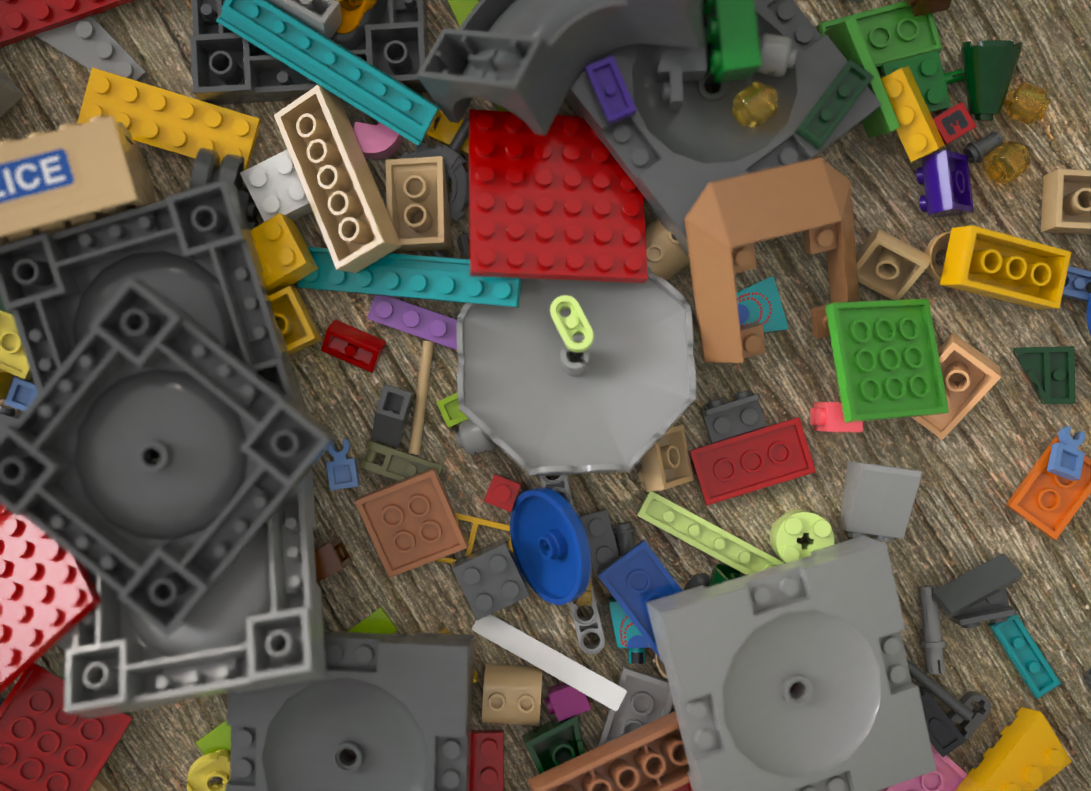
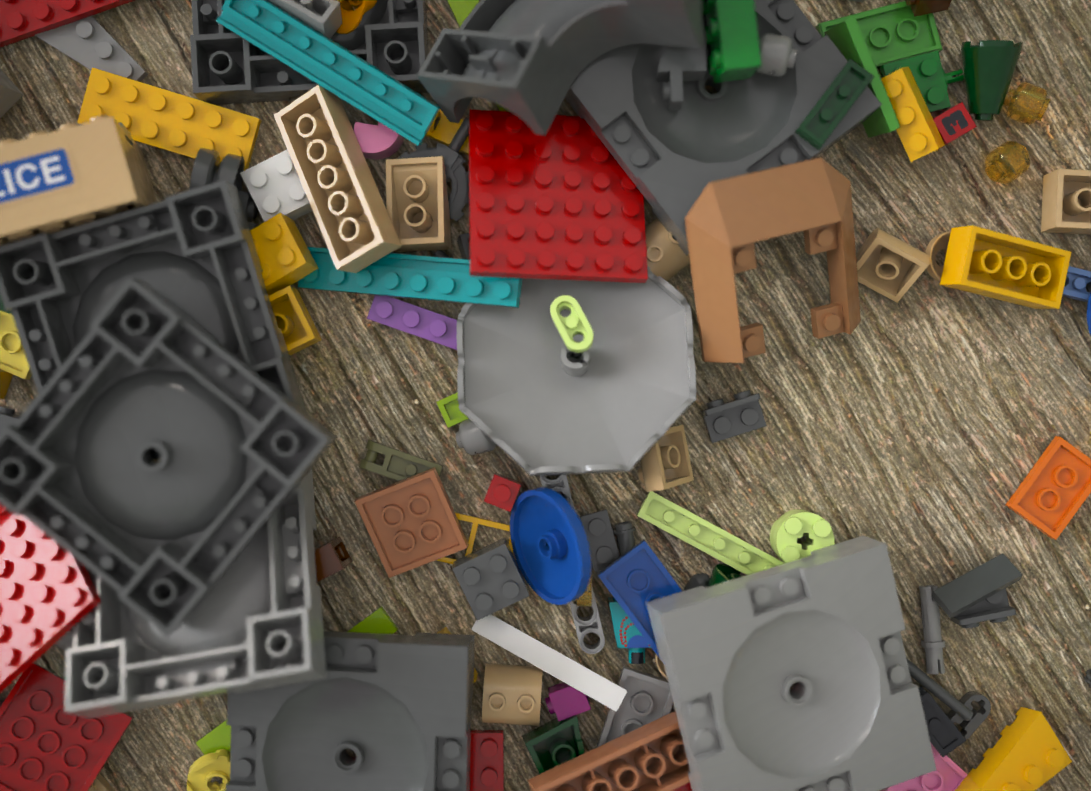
medium blue plate [4,377,38,411] -> none
red slope [321,320,386,373] -> none
medium blue plate [326,439,360,491] -> none
dark grey slope [371,384,416,448] -> none
tan bar [408,341,434,455] -> none
dark purple plate [585,55,637,125] -> none
red plate [688,417,816,506] -> none
clear yellow head [732,82,778,128] -> none
teal torso [736,276,789,333] -> none
coral brick [809,402,863,432] -> none
bright green plate [825,299,949,423] -> none
light grey slope [839,461,922,543] -> none
light nougat slope [912,333,1001,440] -> none
dark purple brick [916,150,974,217] -> none
dark grey pin [963,131,1004,163] -> none
teal tile [988,613,1061,699] -> none
dark green wing [1013,346,1076,404] -> none
medium blue plate [1047,426,1085,481] -> none

